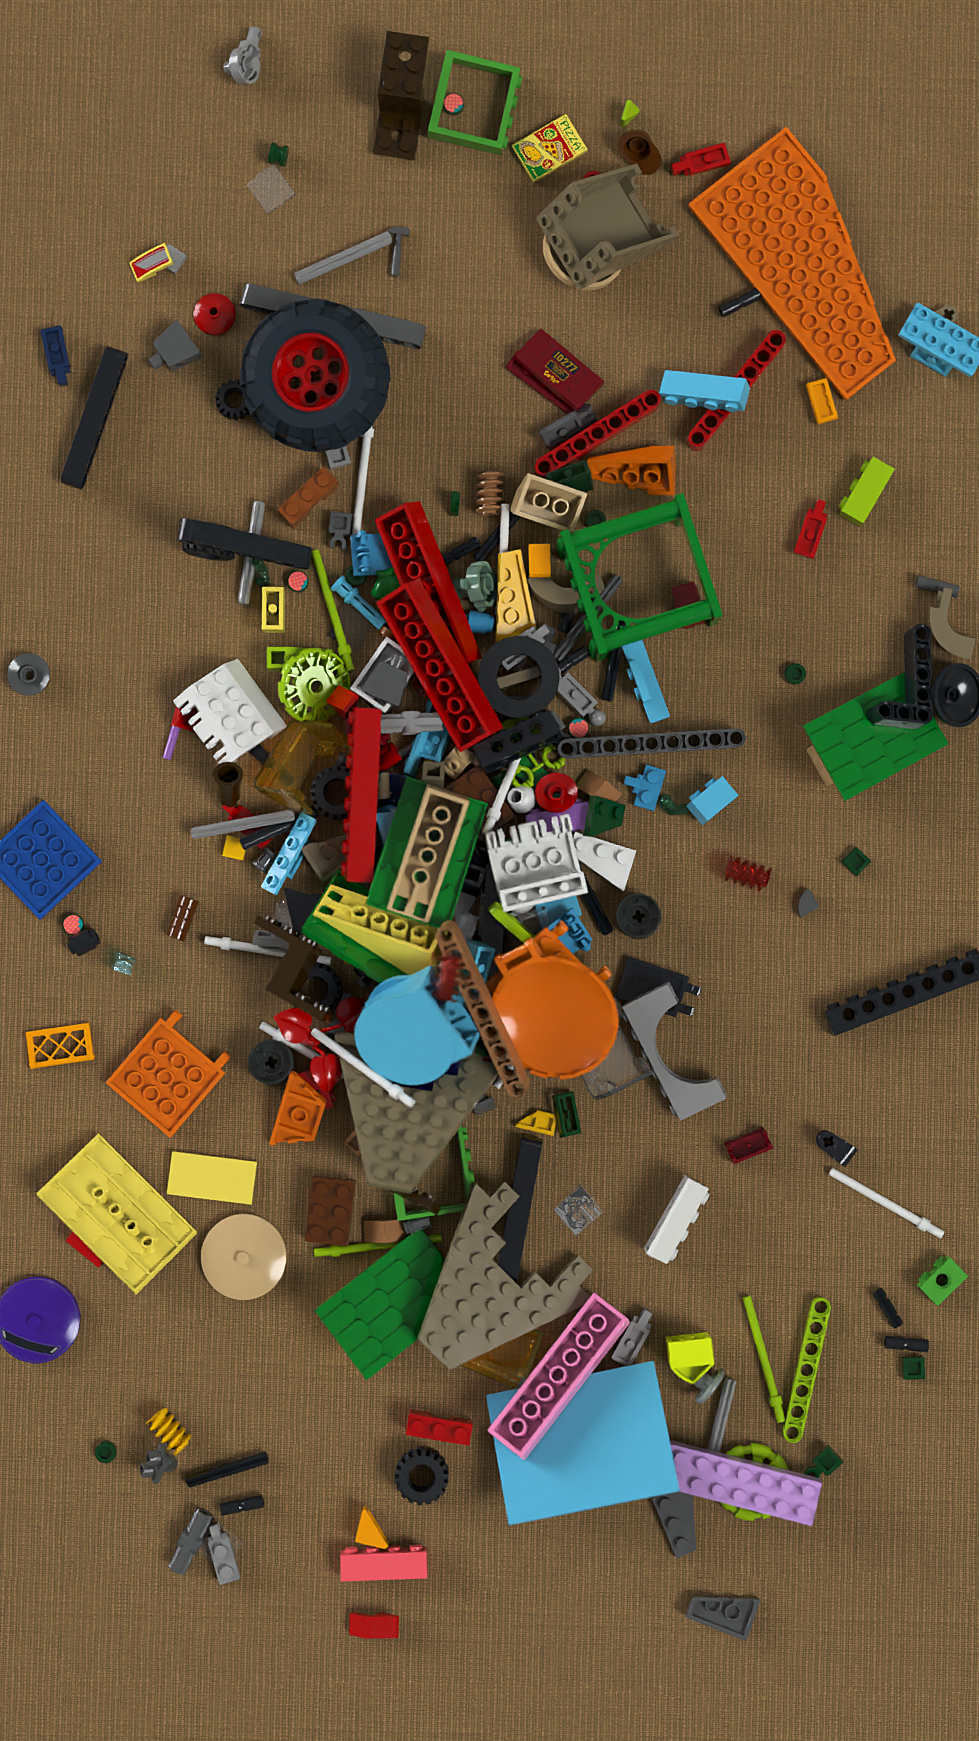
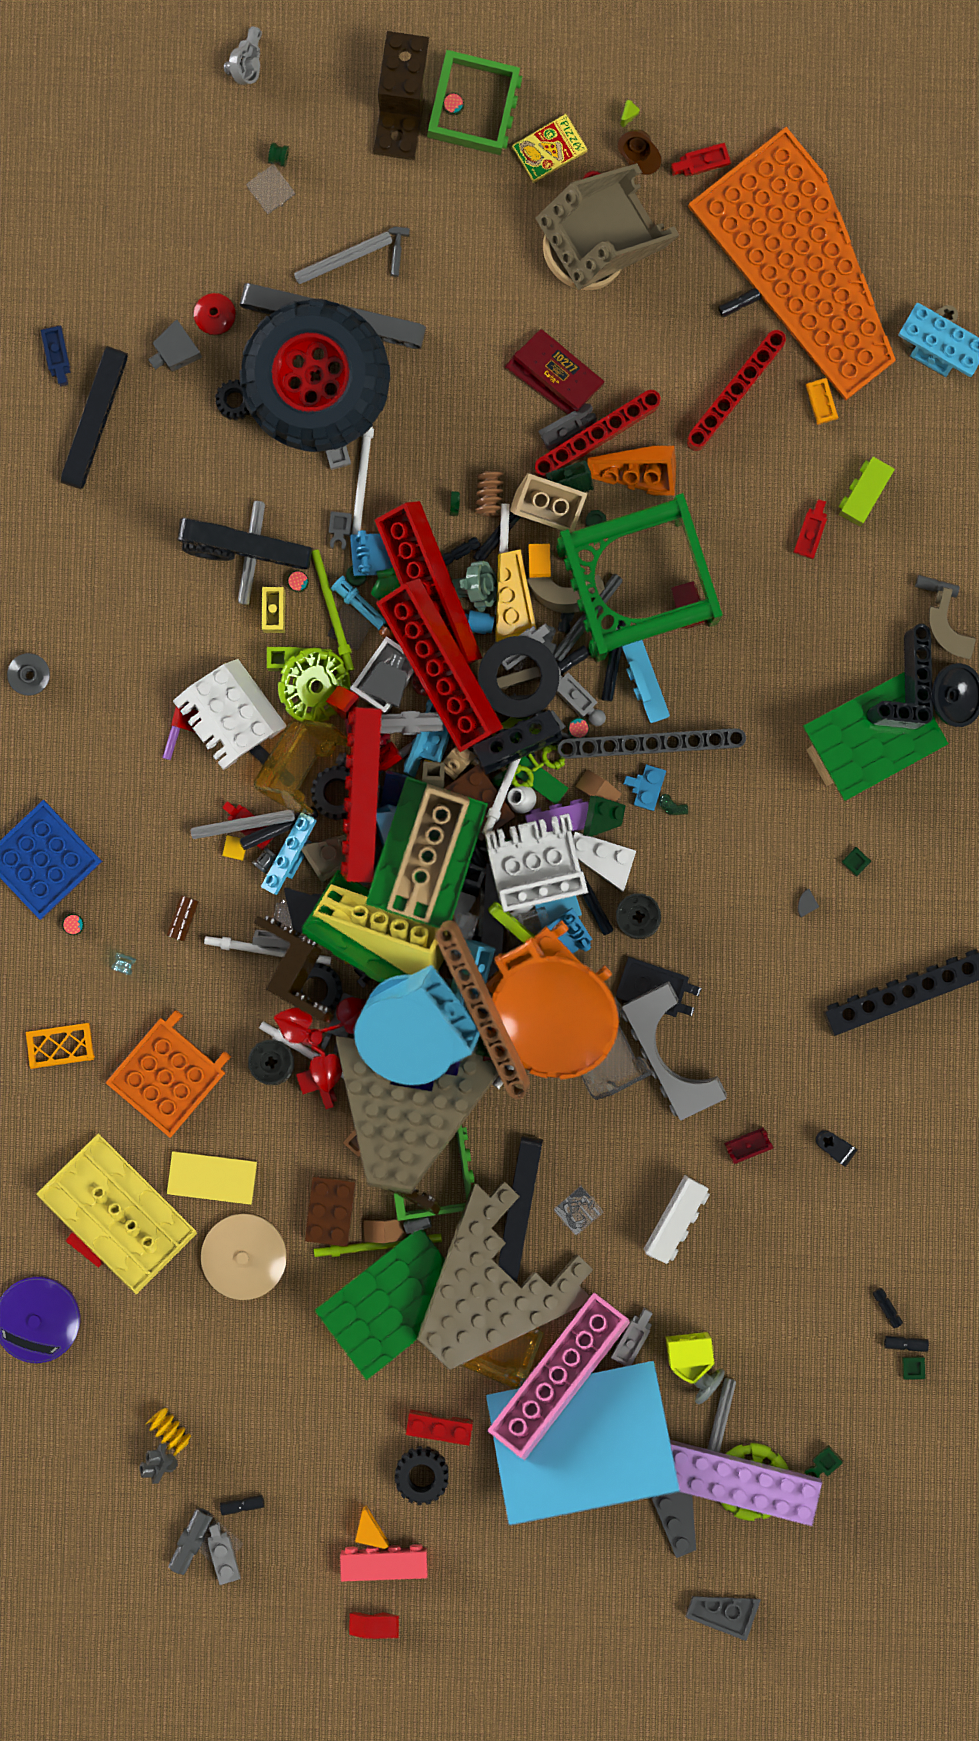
black brick [67,928,101,957] -> none
dark green tile [95,1440,117,1463] -> none
slope [130,243,174,283] -> none
light grey plate [166,244,187,275] -> none
black axle [186,1452,269,1488] -> none
dark brown plant [213,762,243,807] -> none
clear green arm [252,559,271,588] -> none
orange wing [269,1070,327,1145] -> none
dark orange arch [277,466,339,529] -> none
white bar [311,1028,415,1108] -> none
dark tan pin [335,1031,357,1048] -> none
dark tan pin [377,773,392,799] -> none
clear red piece [430,955,465,1003] -> none
dark grey slope [474,1093,497,1116] -> none
yellow tile [515,1110,557,1136] -> none
red dish [535,773,578,813] -> none
dark green tile [552,1091,581,1138] -> none
medium azure brick [659,370,750,412] -> none
medium azure brick [686,776,739,825] -> none
clear red piece [725,855,772,892] -> none
lime bar [743,1295,785,1423] -> none
lime beam [782,1297,831,1443] -> none
dark green tile [784,663,806,685] -> none
white bar [828,1167,945,1239] -> none
bright green brick [917,1255,968,1306] -> none

